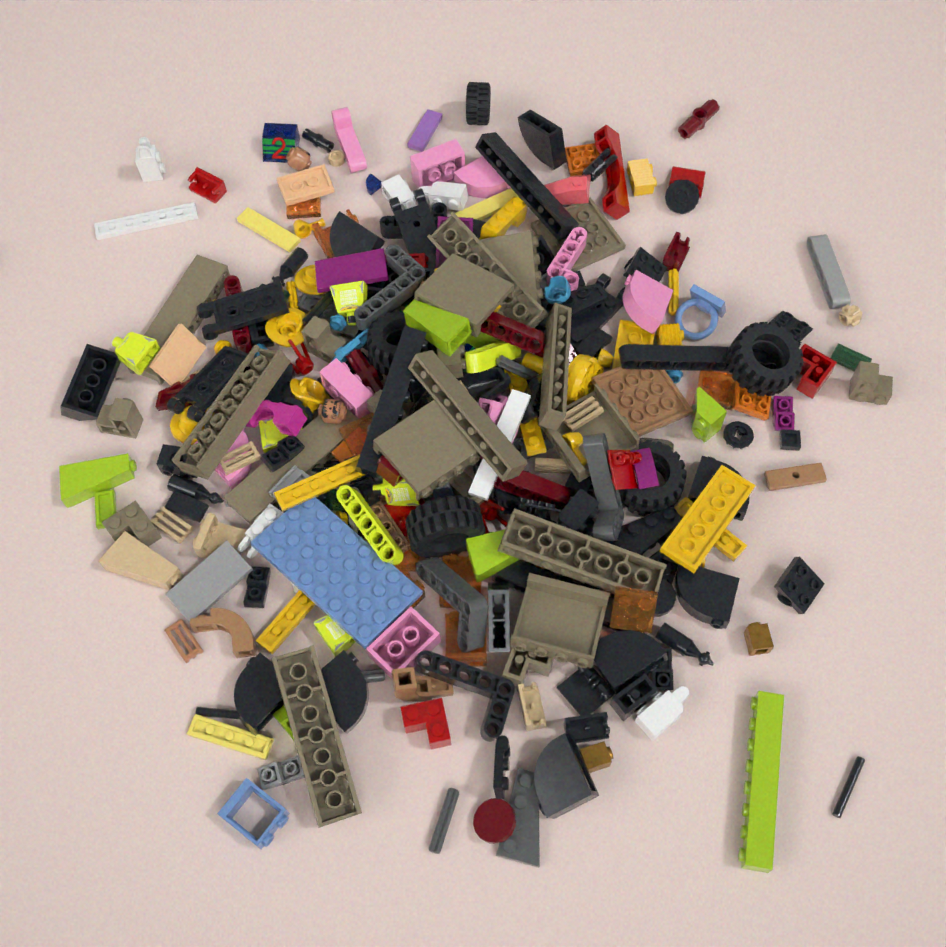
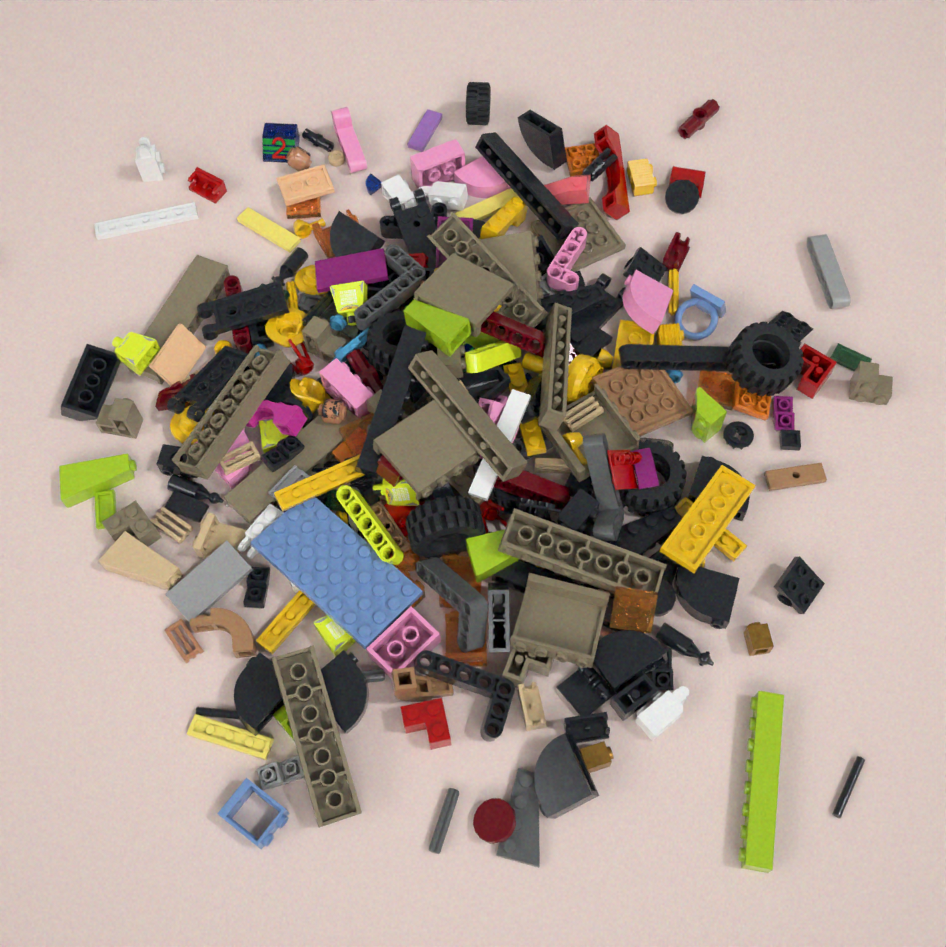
black hinge [493,735,511,799] -> none
dark grey axle [496,355,538,381] -> none
dark azure hair [544,276,571,304] -> none
tan gear [839,304,862,327] -> none

